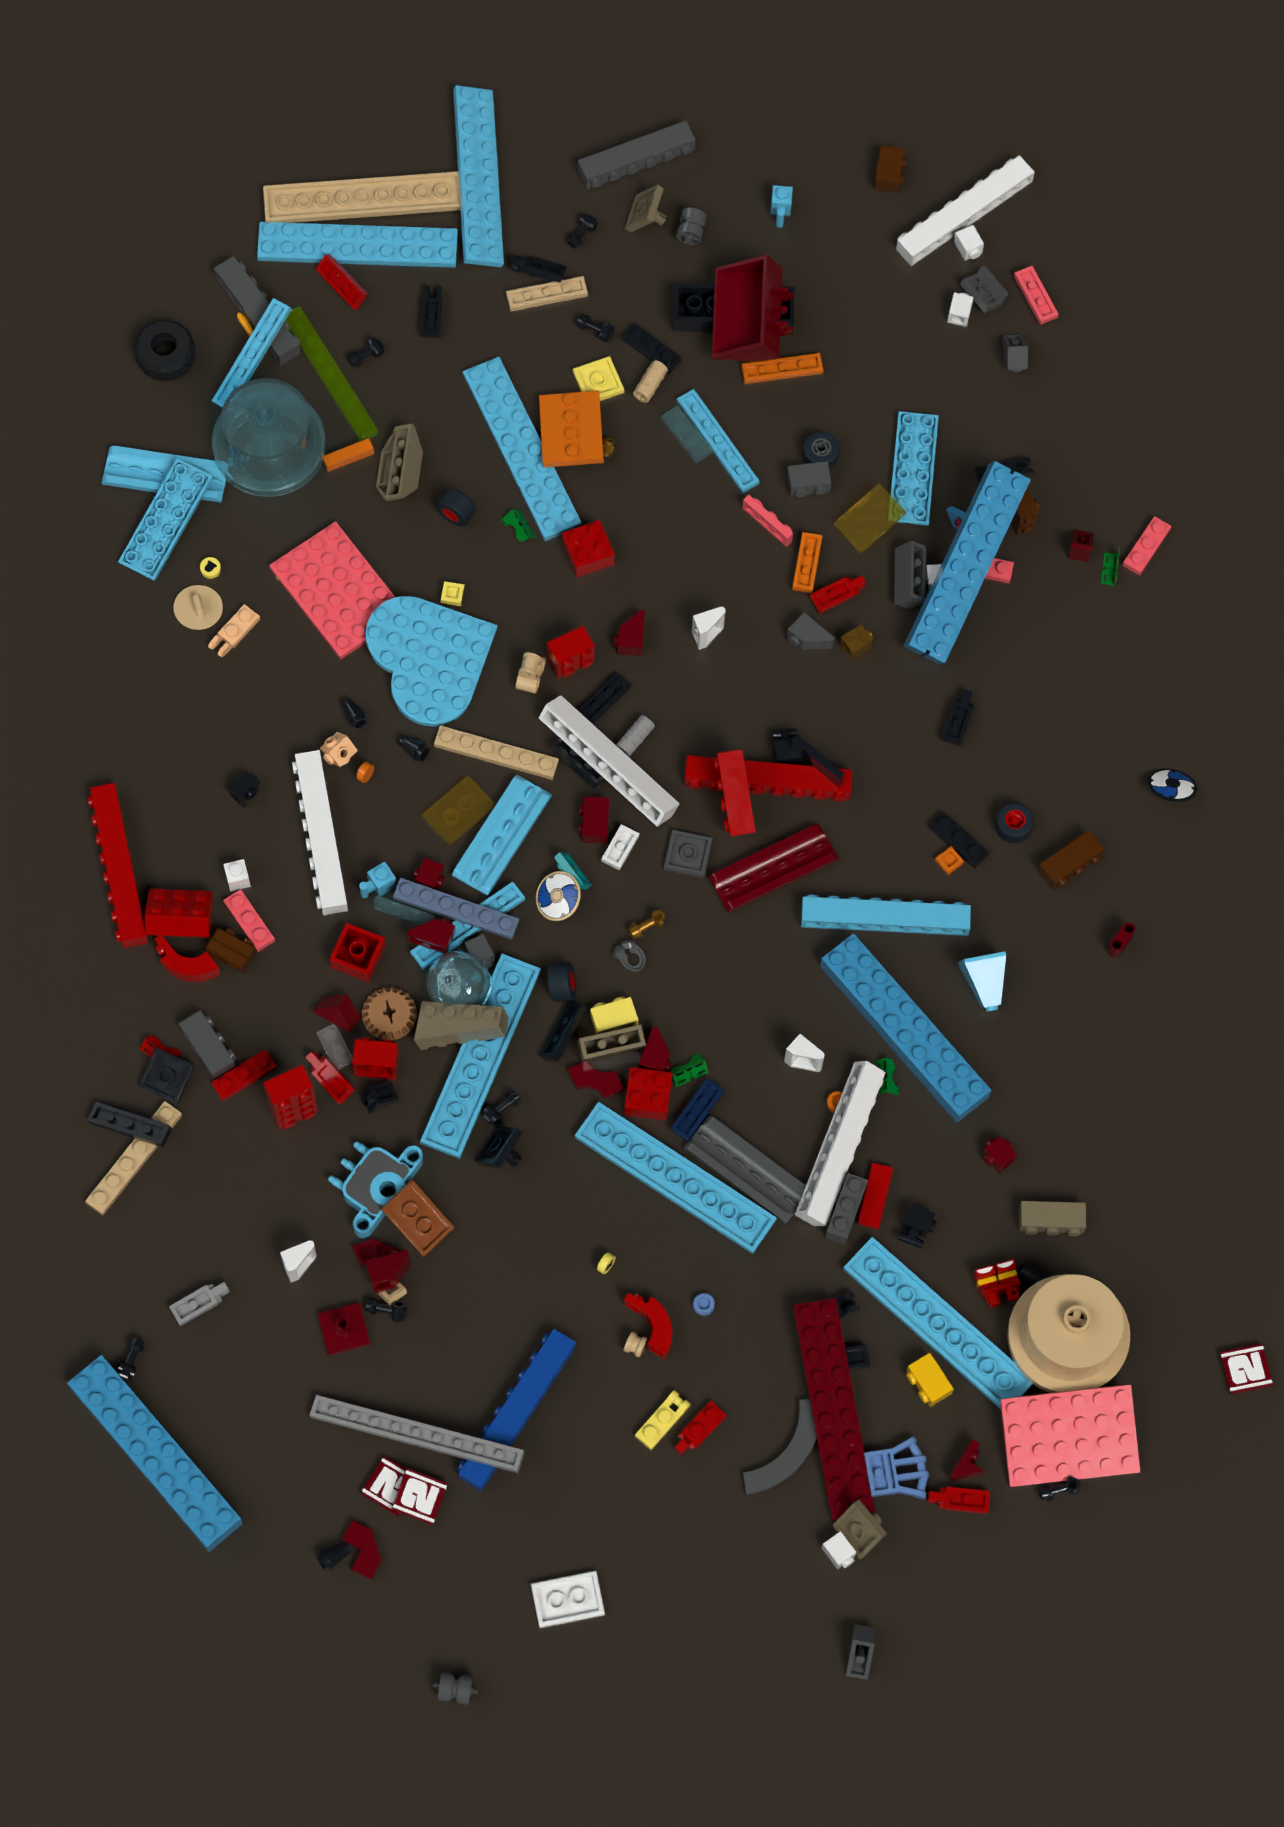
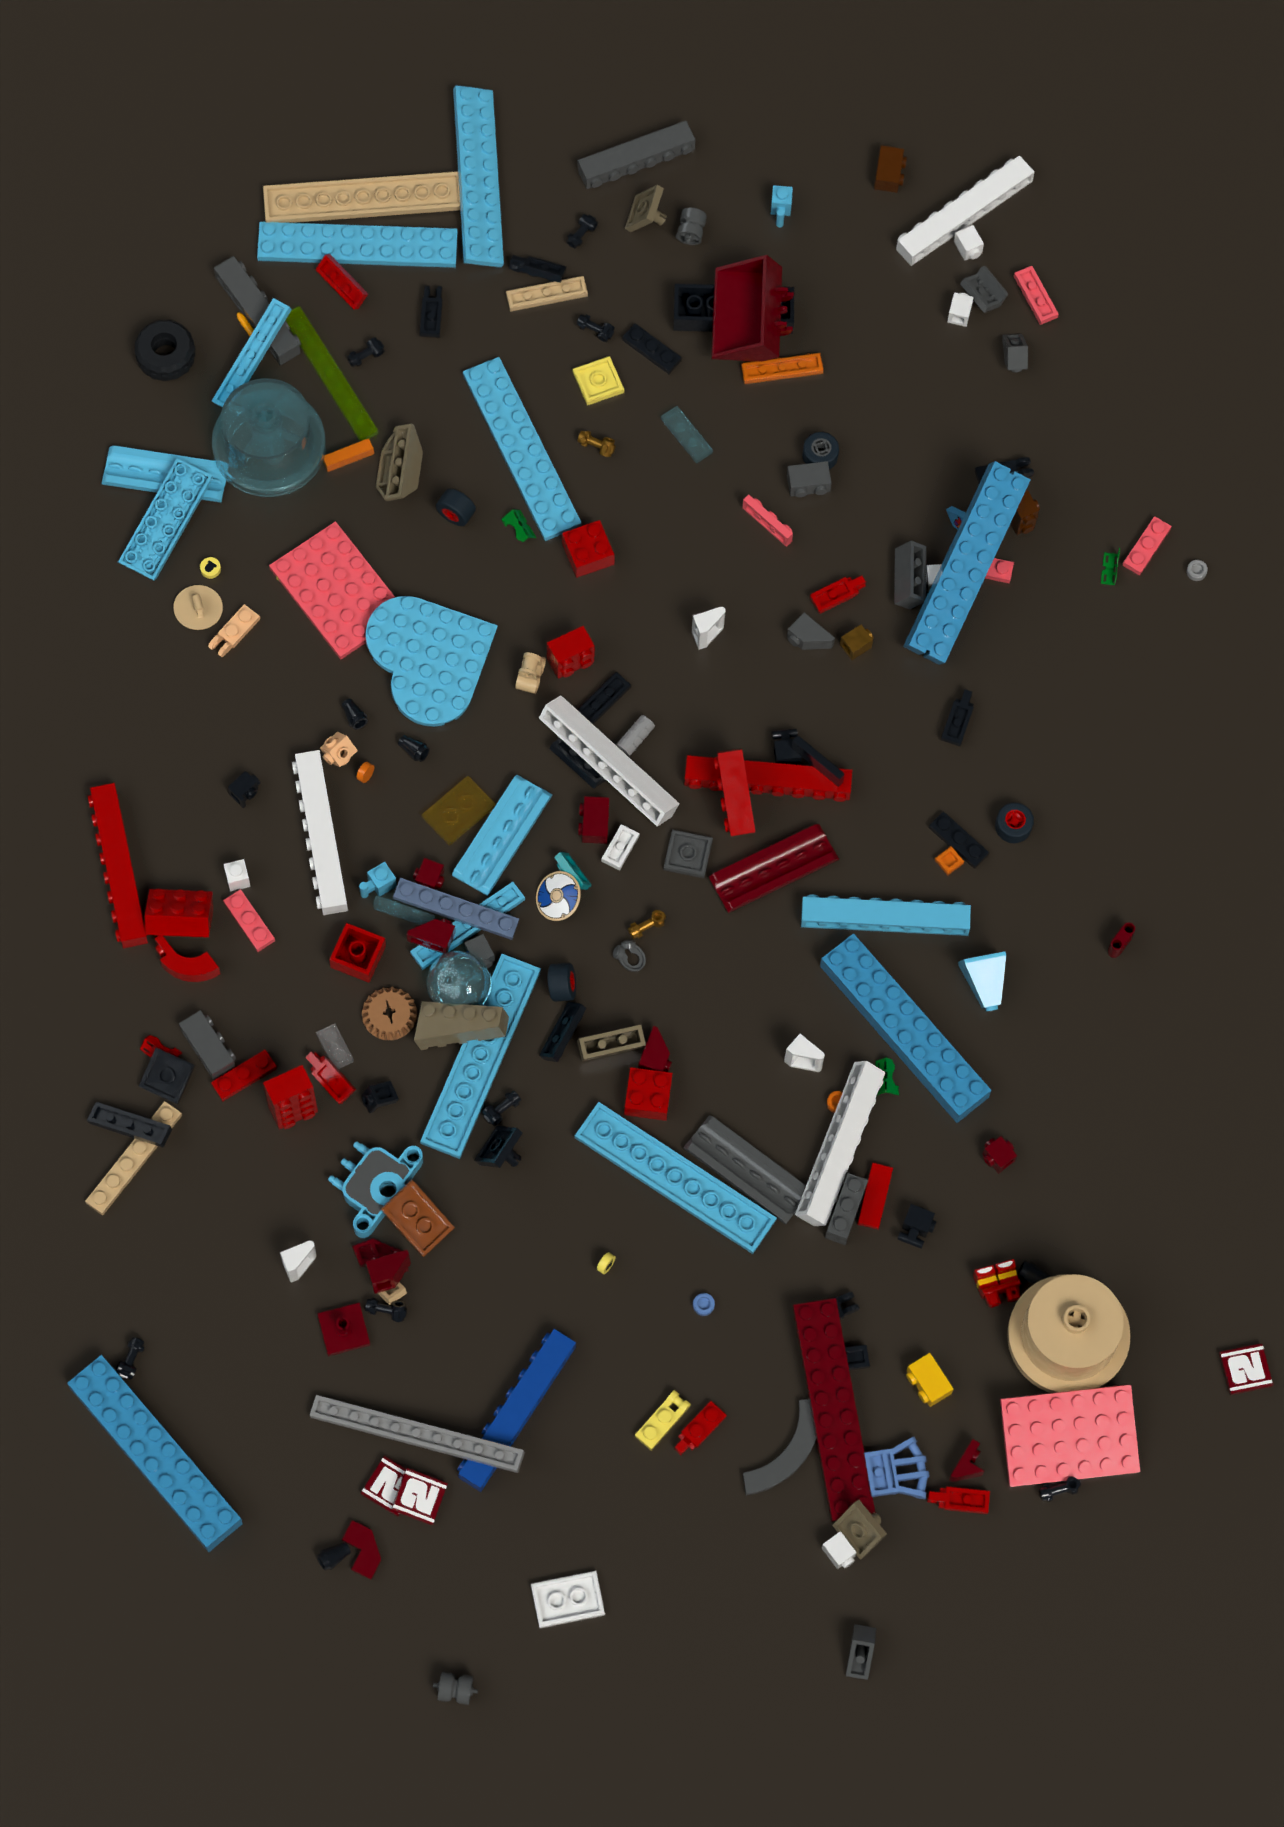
light grey hinge [169,1282,230,1327] -> none
reddish brown brick [206,928,256,973] -> none
dark red slope [313,994,361,1033] -> none
red brick [352,1037,399,1080] -> none
tan plate [434,726,559,780] -> none
light yellow plate [441,581,465,606] -> none
orange plate [539,390,604,468] -> none
dark red tile [568,1061,624,1099] -> none
light yellow brick [590,997,638,1035] -> none
dark red slope [614,610,645,656] -> none
tan wheel [623,1331,648,1358] -> none
red arch [624,1293,672,1360] -> none
tan axle [633,360,668,403] -> none
green piece [670,1053,709,1087] -> none
dark blue plate [670,1078,725,1142] -> none
medium azure tile [677,389,760,494] -> none
orange plate [792,532,823,593] -> none
clear yellow tile [834,484,906,553] -> none
medium azure plate [843,1237,1032,1409] -> none
medium azure plate [888,411,939,526] -> none
dark tan brick [1019,1201,1086,1236] -> none
reddish brown brick [1038,830,1104,890] -> none
dark red slope [1068,529,1094,563] -> none
shield [1148,769,1197,802] -> none
none -> light grey tile [1186,560,1208,581]

